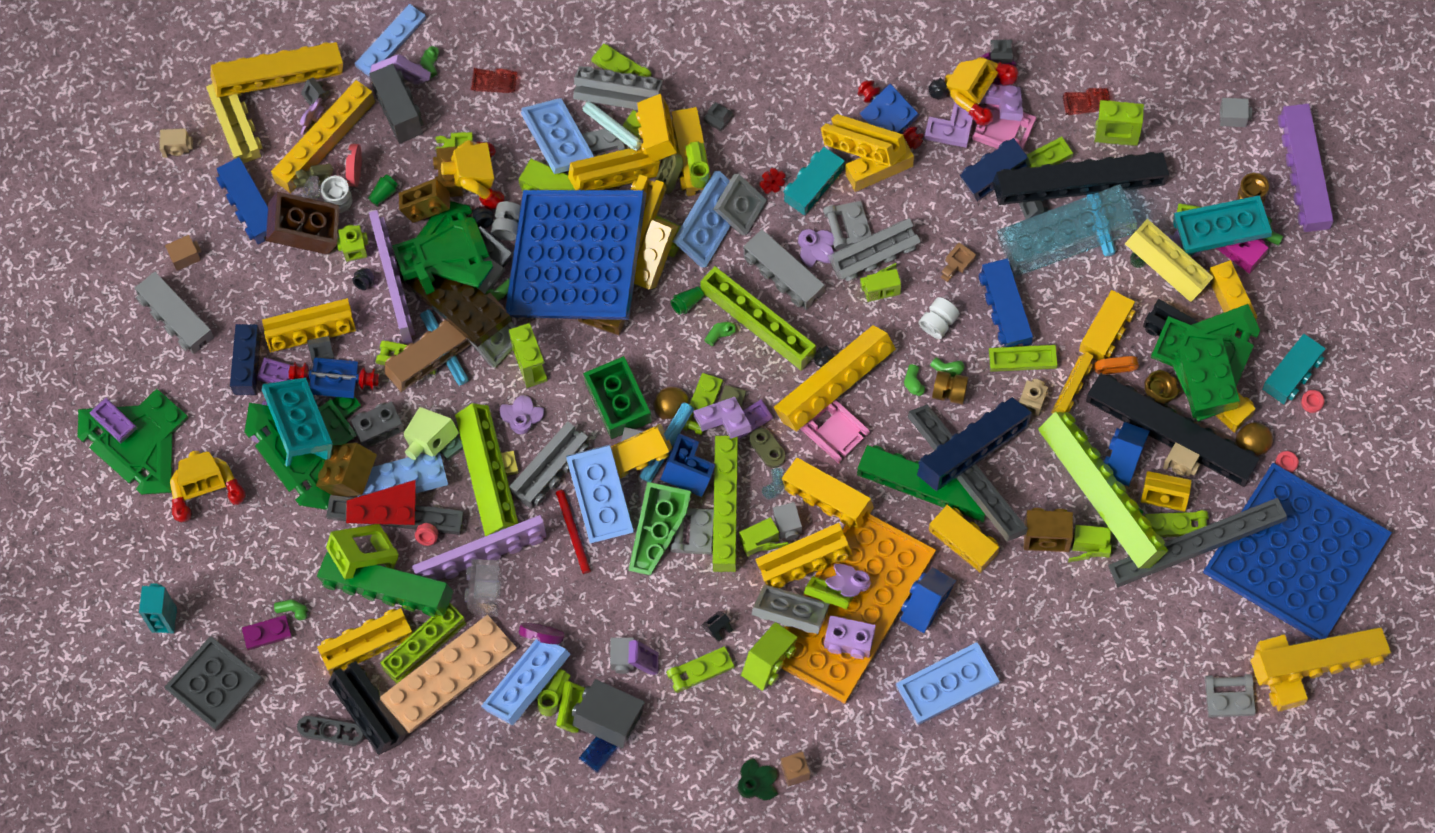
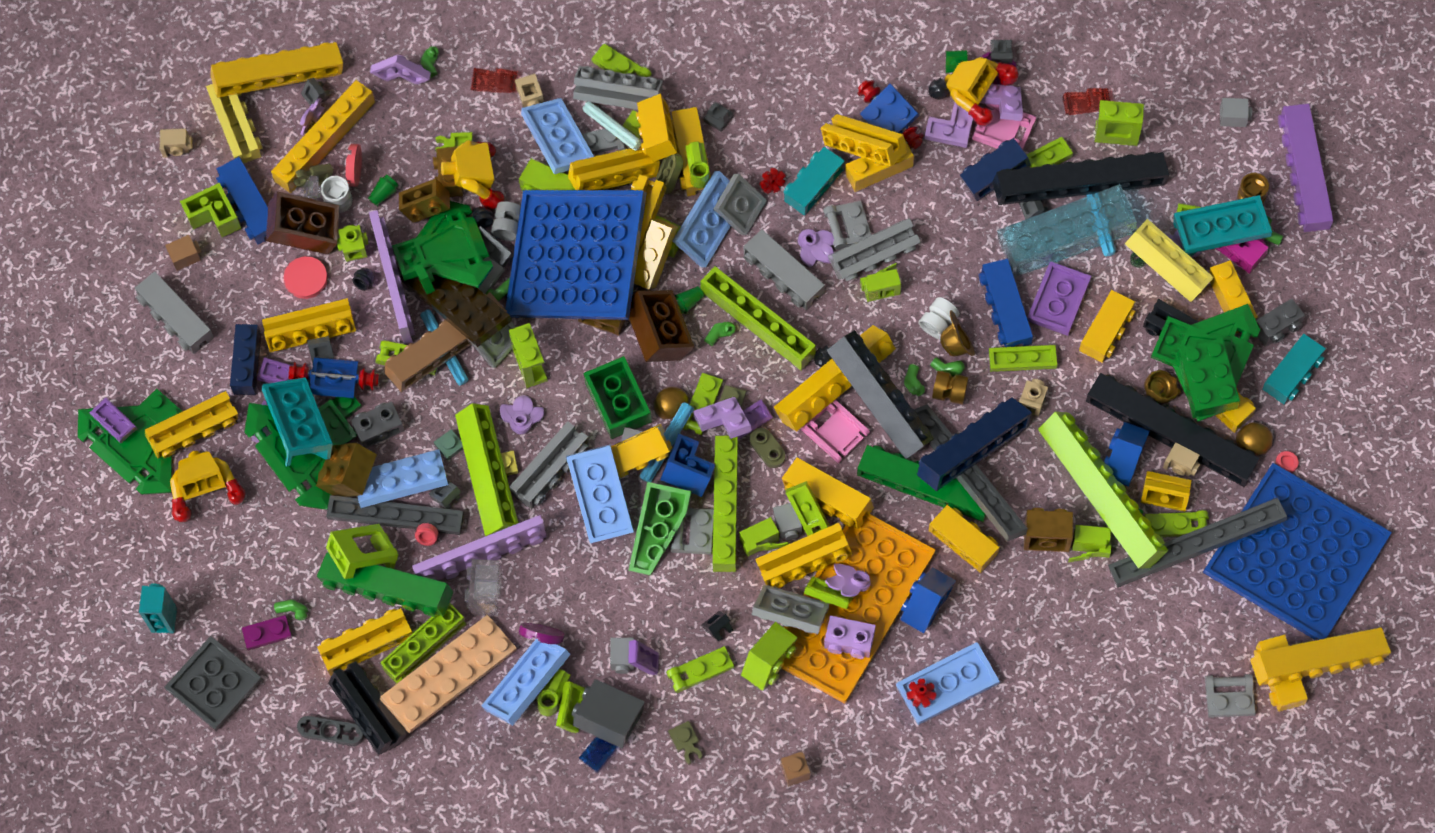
red wing [346,479,416,525] -> none
light blue plate [355,4,426,77] -> none
dark grey brick [369,63,424,144] -> none
yellowish green torso [404,407,459,460] -> none
red bar [556,490,591,574] -> none
dark green plate [737,758,778,801] -> none
clear light blue arm [762,468,784,499] -> none
medium nougat plate [941,243,976,283] -> none
yellow plate [1051,352,1093,414] -> none
orange tile [1094,356,1139,375] -> none
coral tile [1301,390,1324,413] -> none
none -> yellow brick [145,391,238,459]
none -> lime brick [180,183,242,237]
none -> coral tile [283,256,328,299]
none -> dark grey tile [429,480,461,509]
none -> tan brick [515,74,544,108]
none -> reddish brown brick [629,290,694,362]
none -> olive plate [668,721,702,765]
none -> lime plate [786,481,831,536]
none -> brick [826,330,934,459]
none -> red plant [906,678,936,708]
none -> pearl gold piece [940,310,975,357]
none -> green plate [945,50,968,73]
none -> medium lavender plate [1027,261,1091,336]
none -> flat silver brick [1256,298,1305,347]

